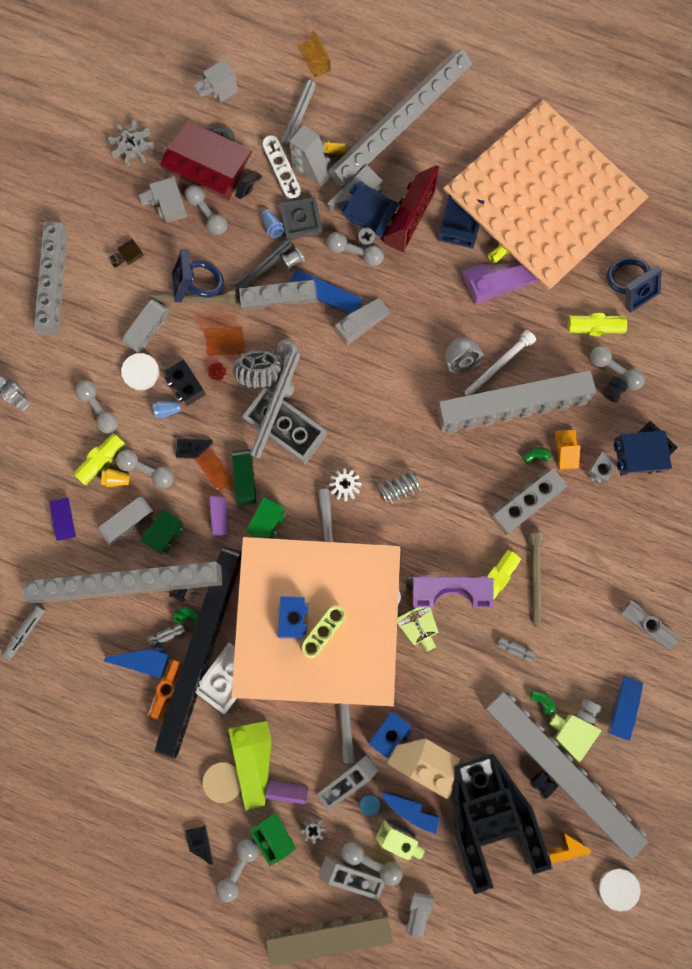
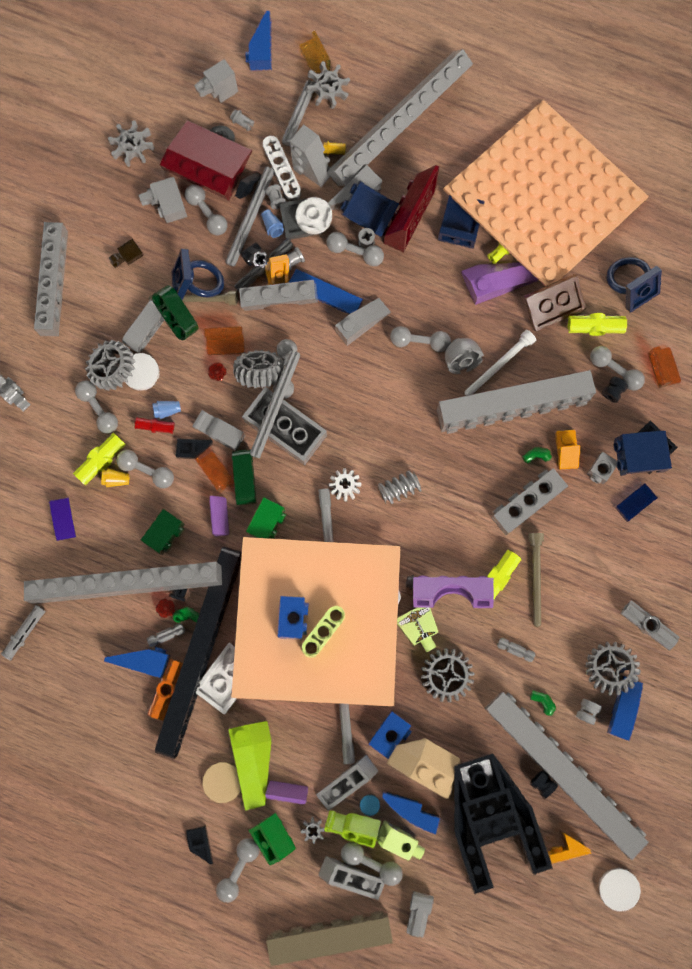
light grey beam [98,497,154,545] -> none
black brick [165,359,206,406] -> none
yellowish green torso [549,714,602,762] -> none
none -> light grey gear [85,340,136,391]
none -> red pin [135,417,175,434]
none -> dark green beam [152,285,198,341]
none -> clear red plate [156,599,175,618]
none -> light grey piece [192,410,245,451]
none -> light grey axle [226,167,274,267]
none -> light grey pin [230,109,254,131]
none -> black piece [241,243,269,268]
none -> blue slope [245,11,272,70]
none -> light grey bush [265,184,286,209]
none -> light orange slope [265,254,289,285]
none -> white tile [295,197,332,234]
none -> light grey gear [306,61,350,109]
none -> lime piece [324,810,381,848]
none -> light grey piece [390,326,451,352]
none -> light grey gear [421,648,475,702]
none -> plate [524,274,586,331]
none -> light grey gear [585,642,641,695]
none -> clear blue tile [615,483,658,522]
none -> clear orange panel [648,346,681,388]

